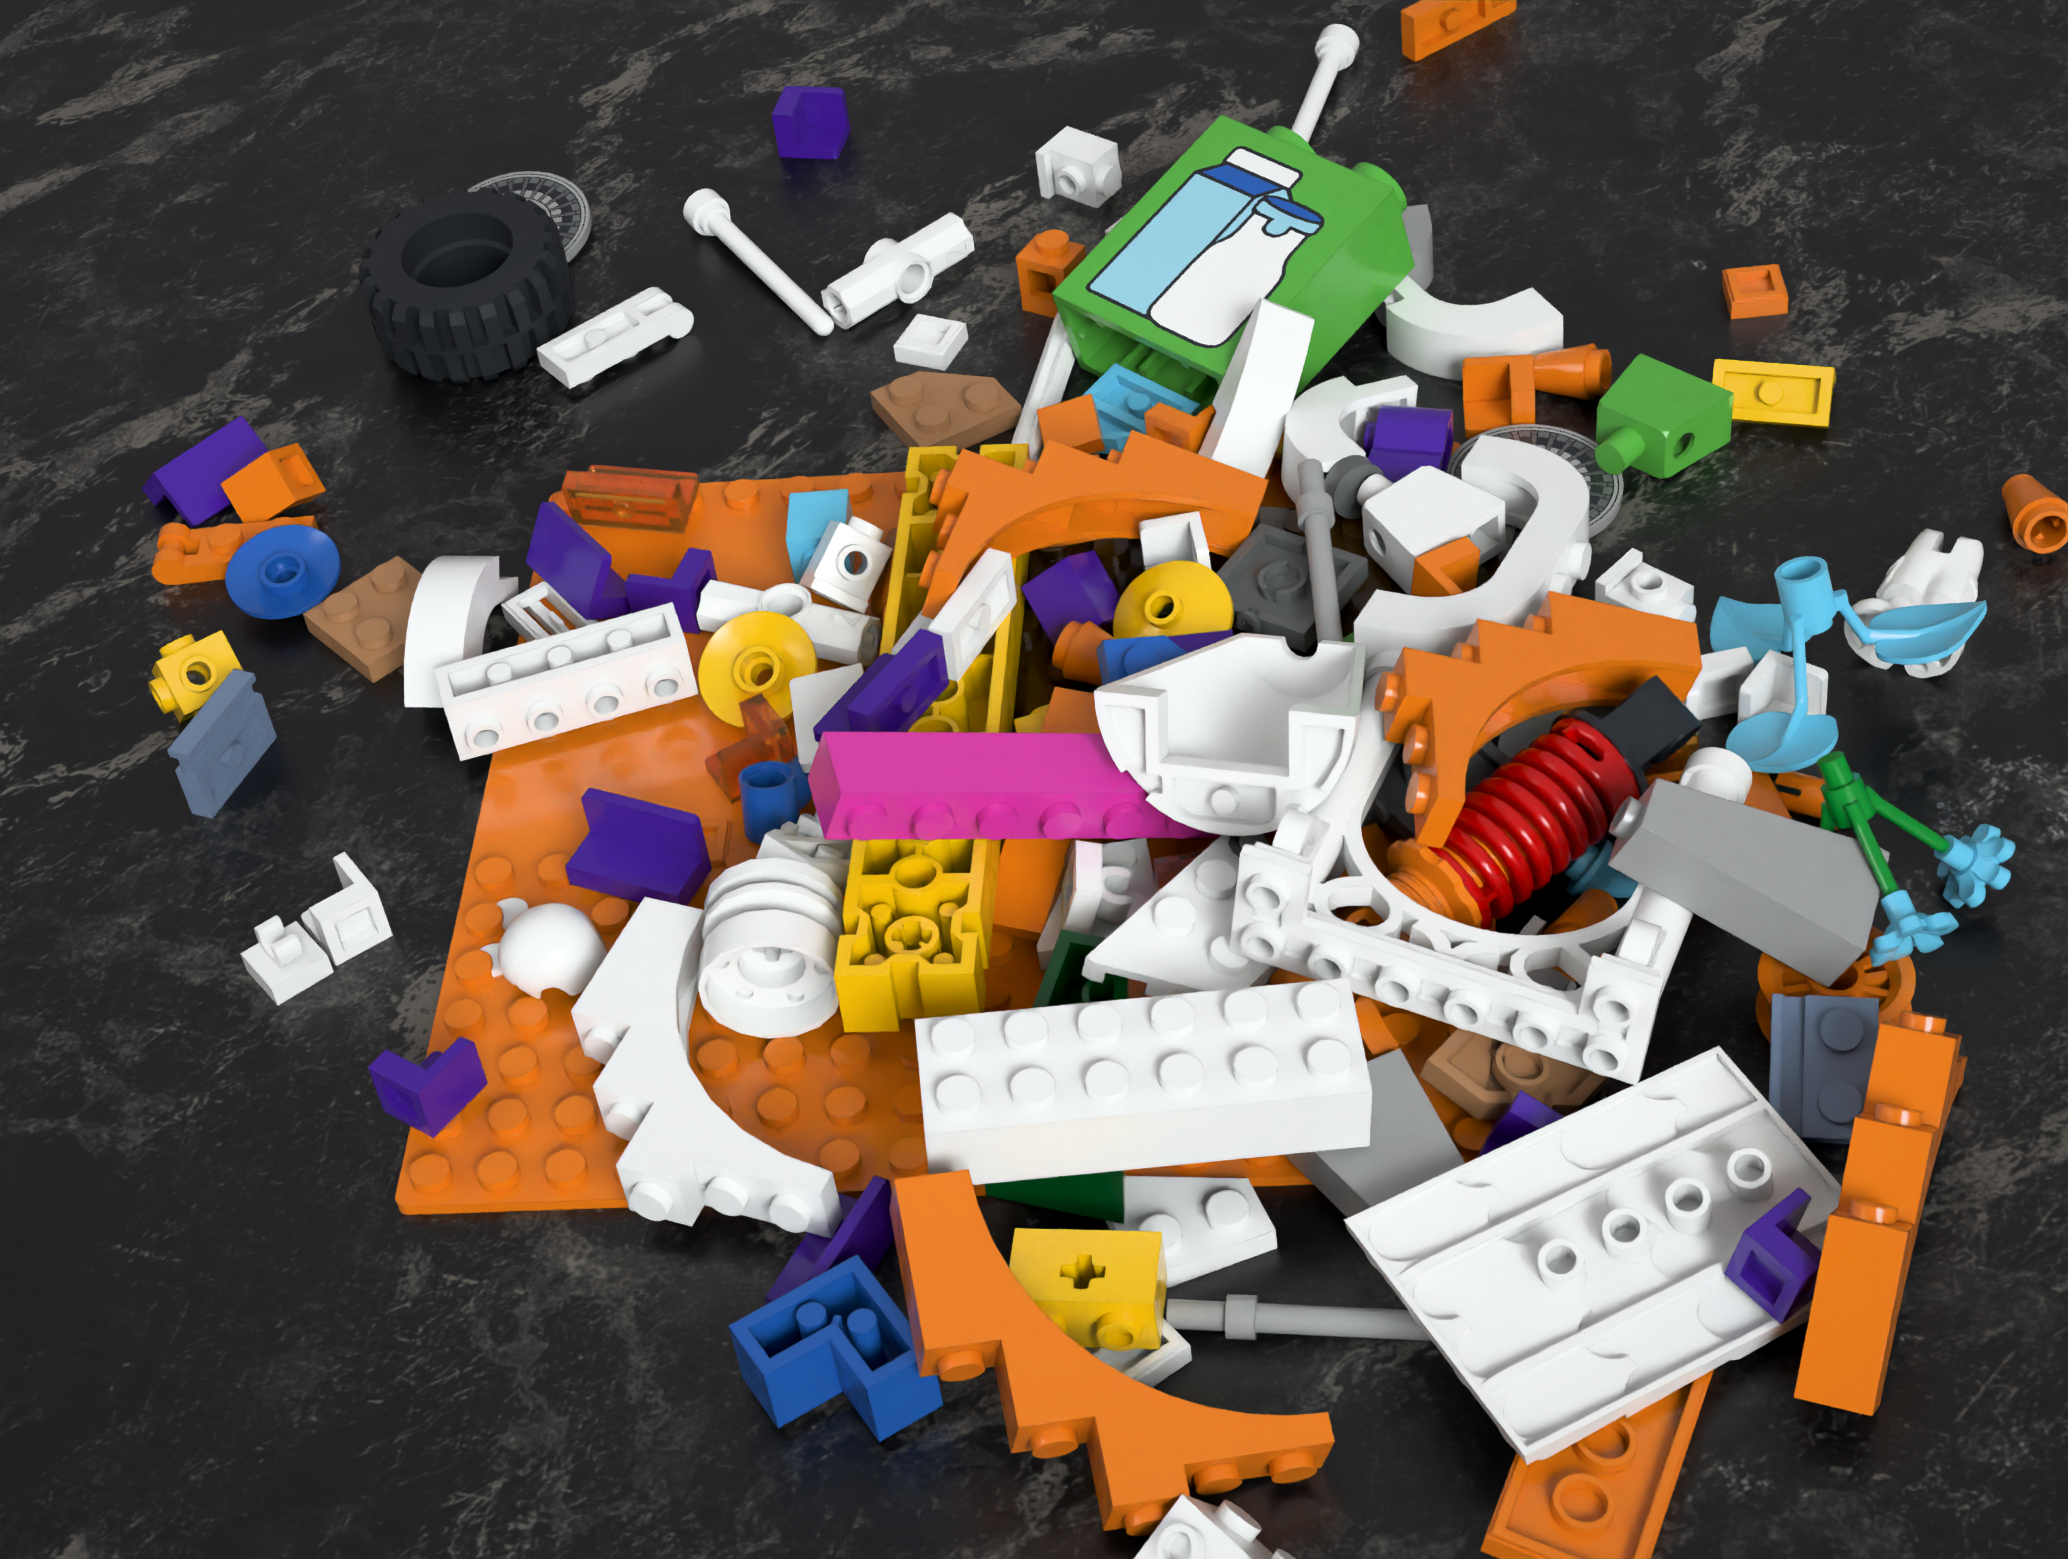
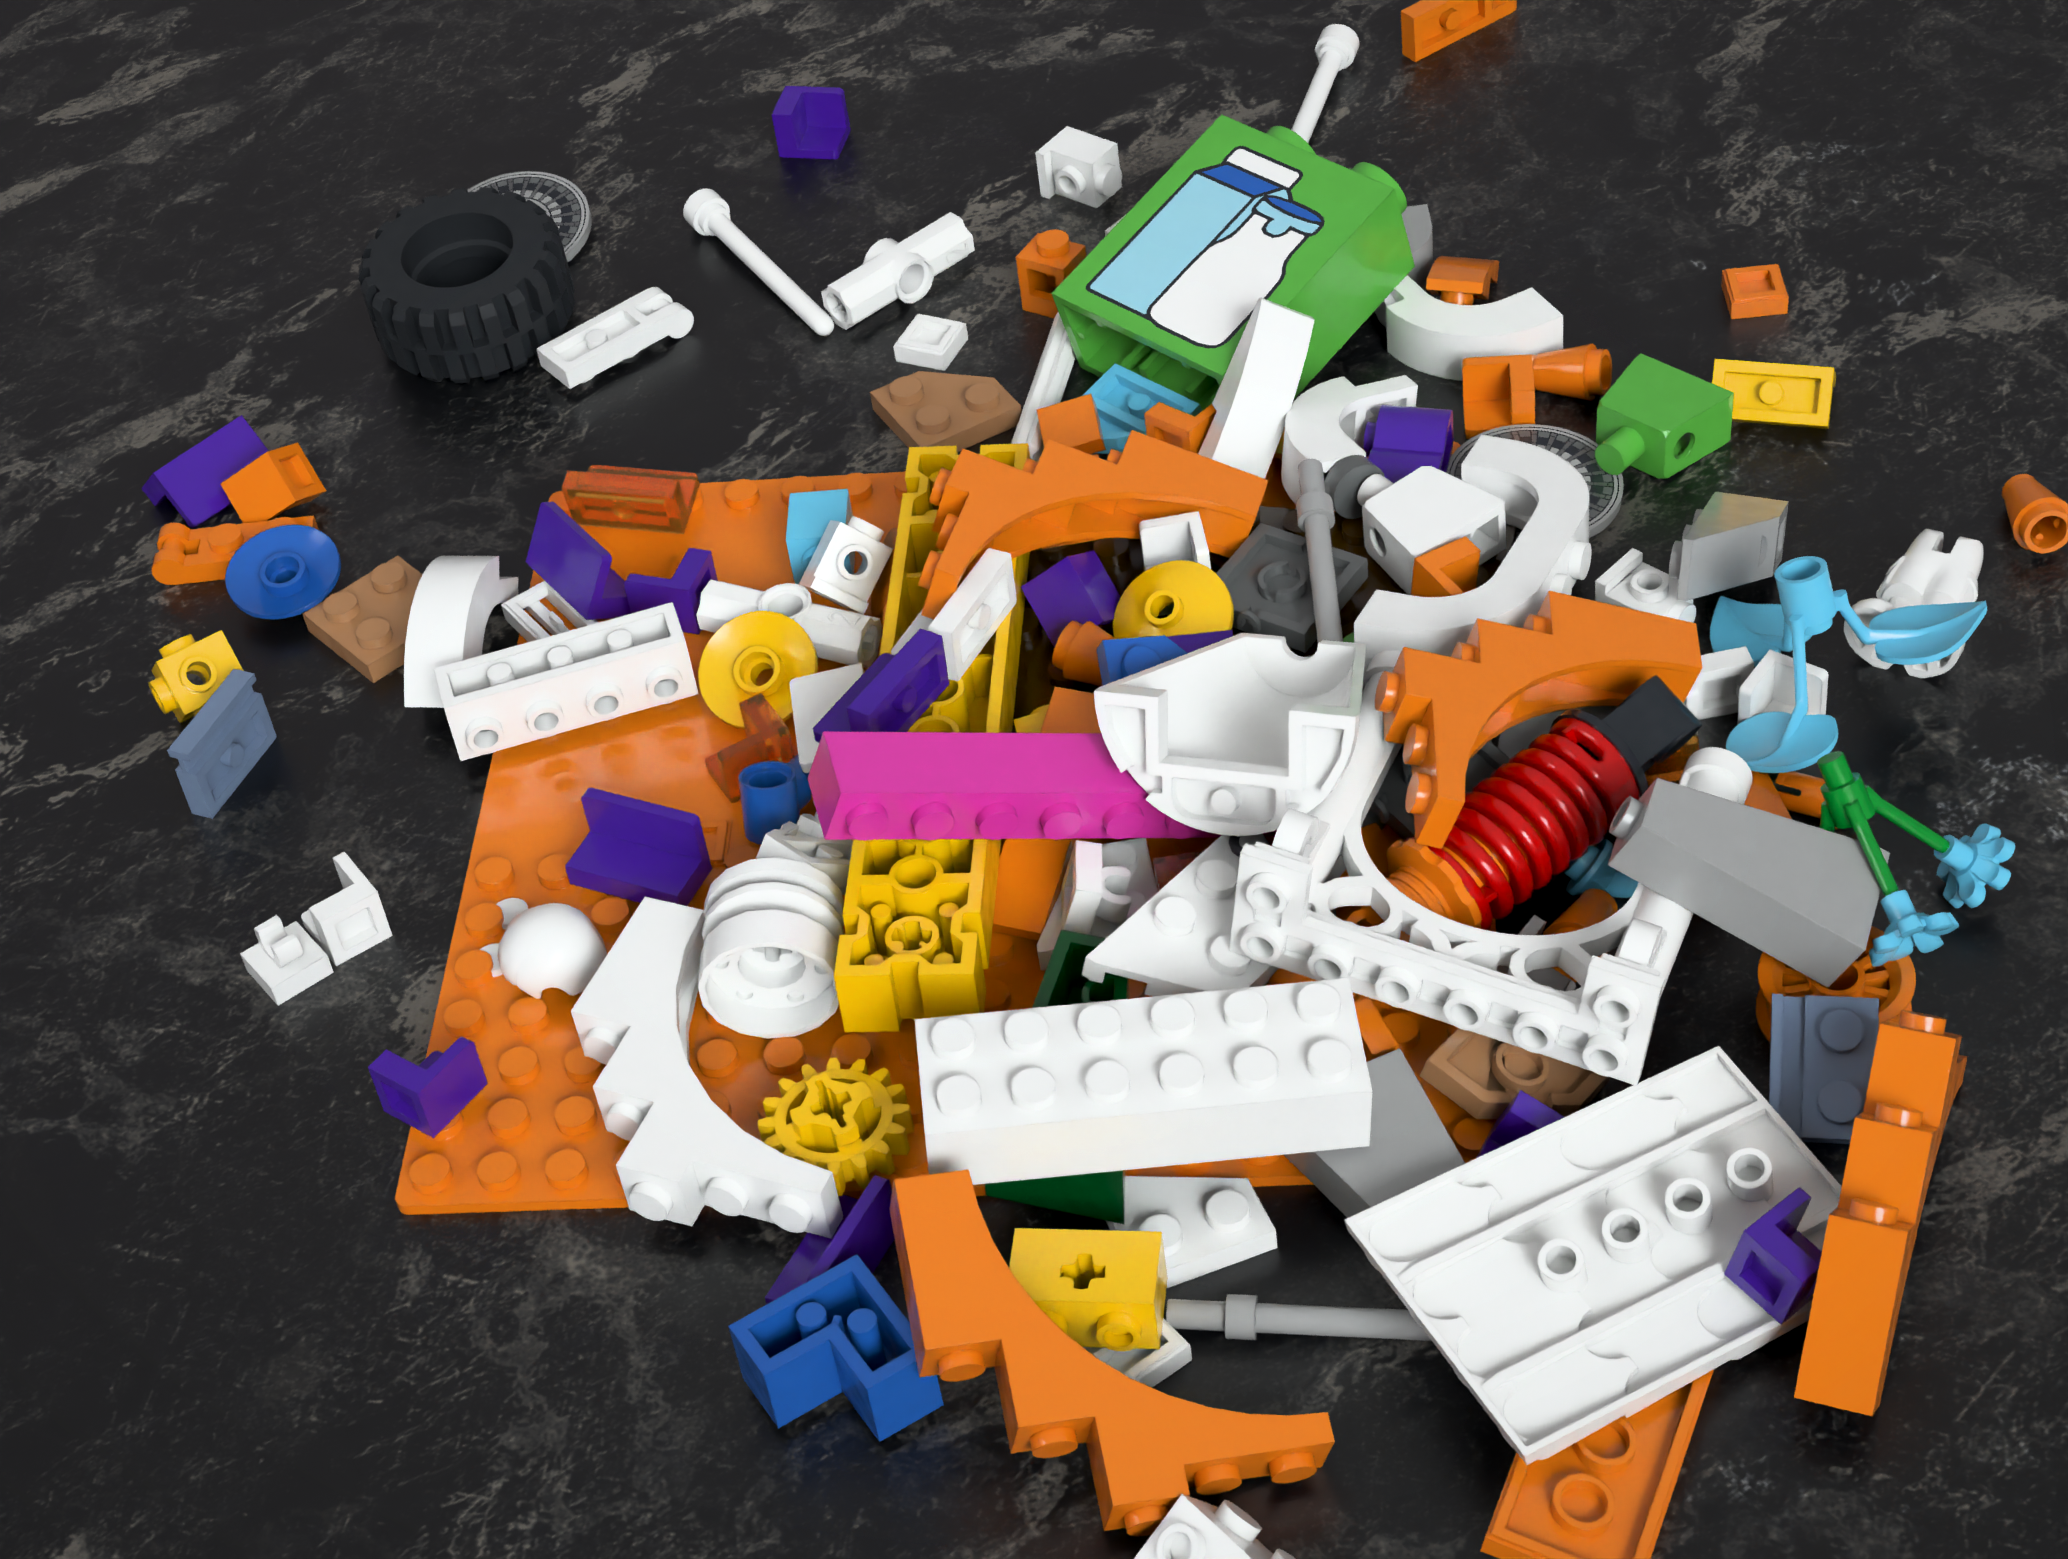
none -> yellow gear [758,1057,914,1196]
none -> orange slope [1426,256,1499,305]
none -> light grey slope [1669,492,1789,601]

